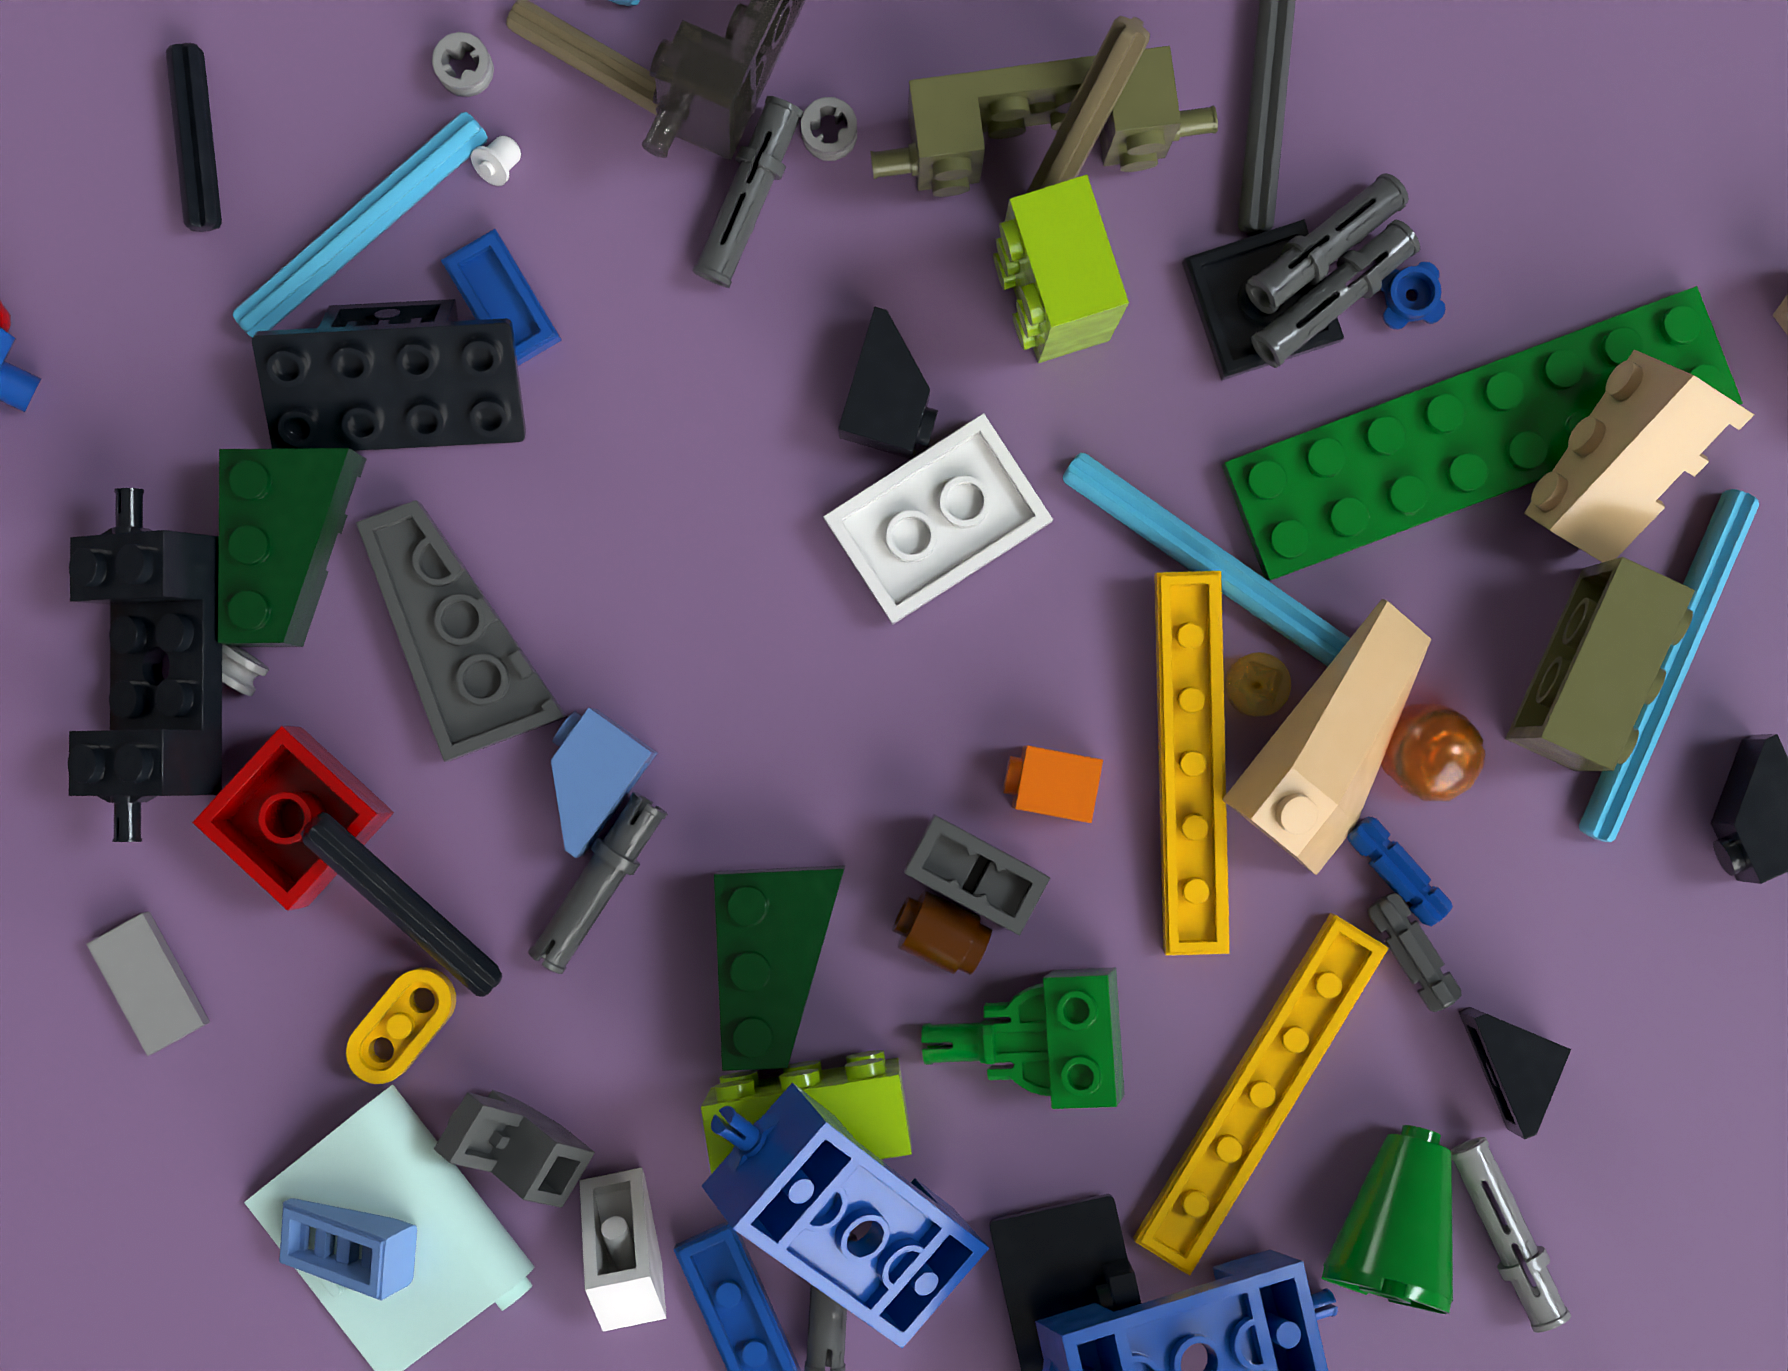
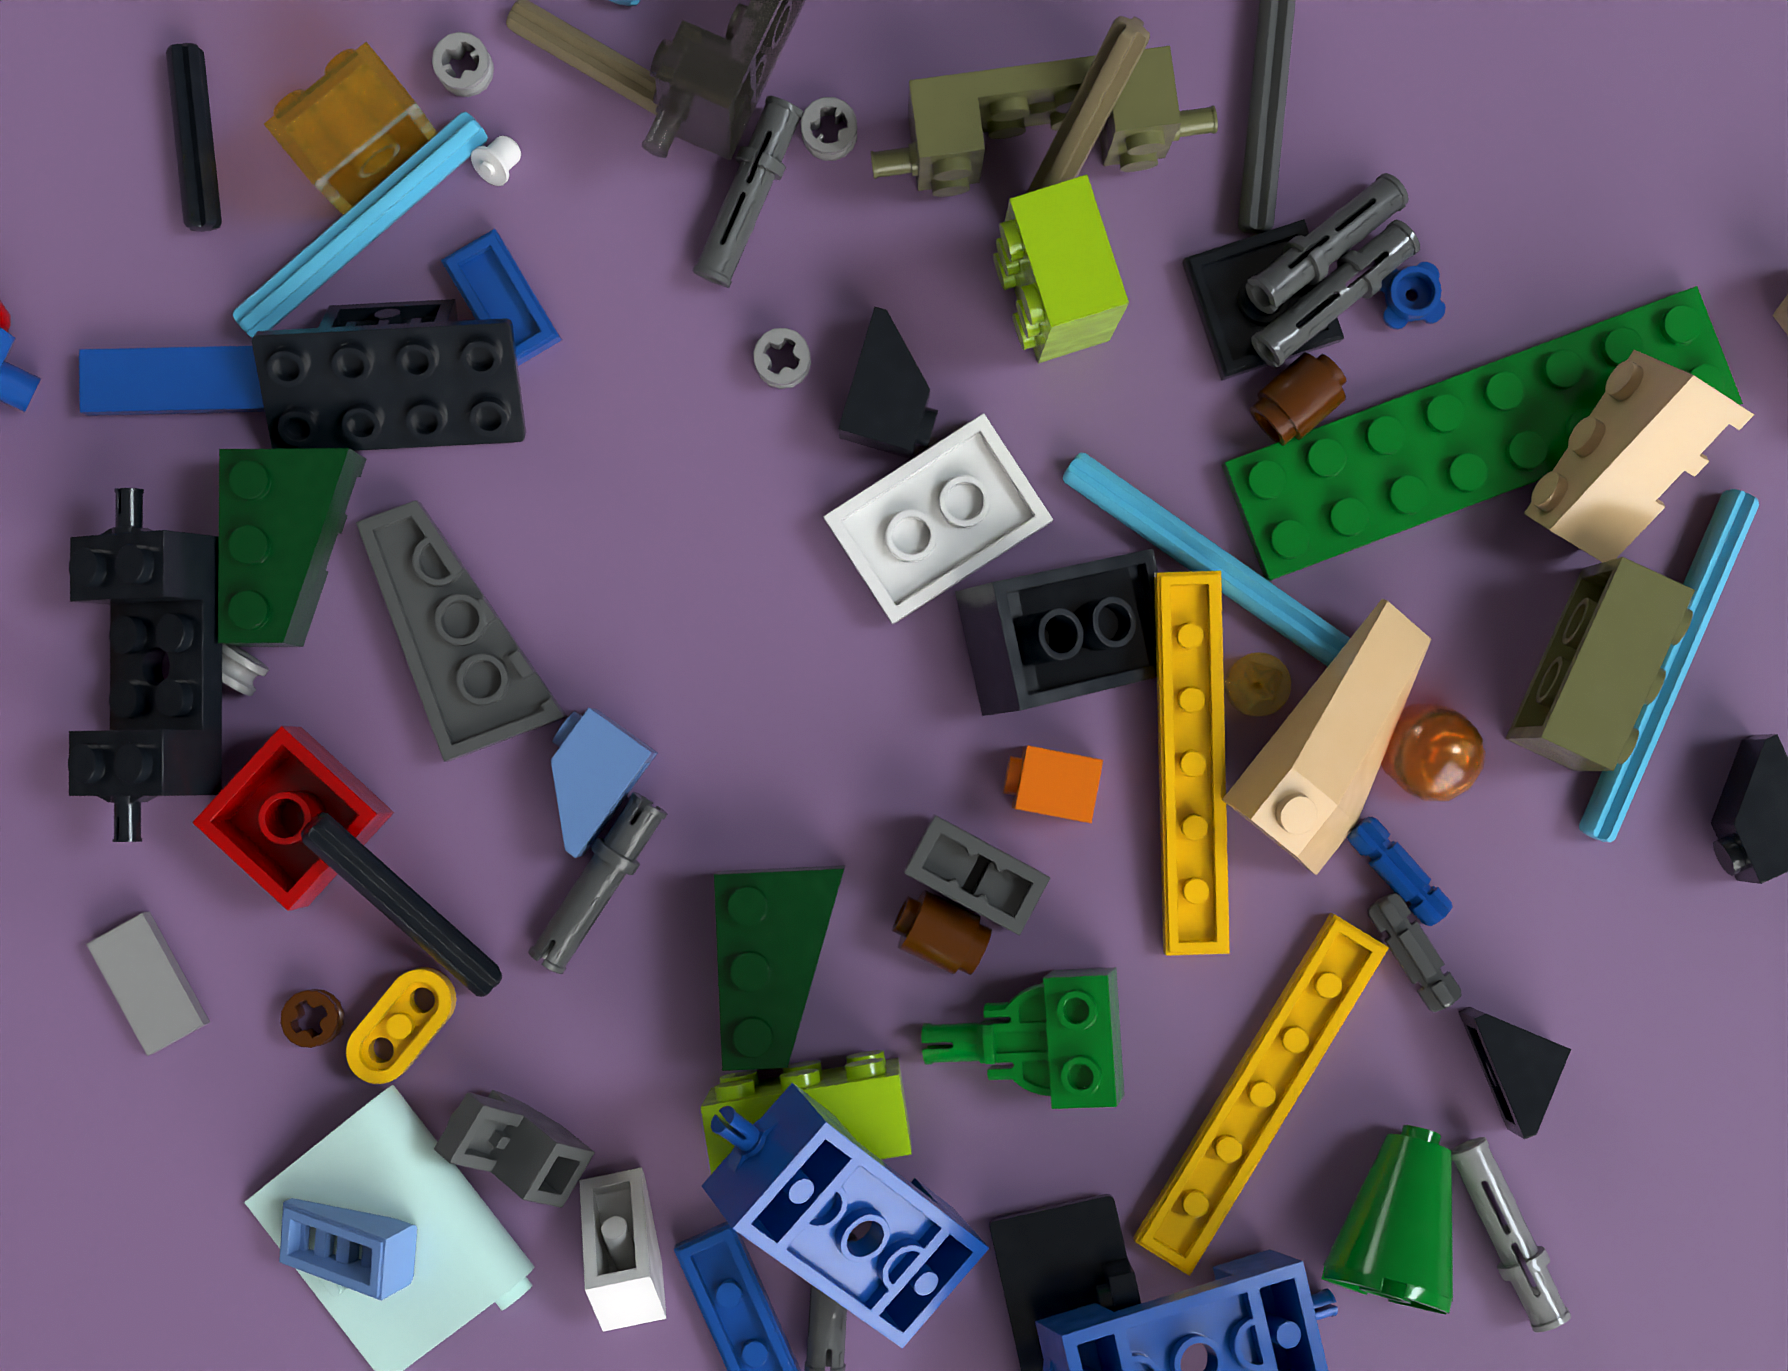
none -> blue tile [79,346,265,416]
none -> clear yellow brick [264,42,438,215]
none -> reddish brown bush [280,989,345,1048]
none -> light grey bush [753,328,811,389]
none -> black slope [955,548,1158,716]
none -> reddish brown brick [1250,352,1347,446]

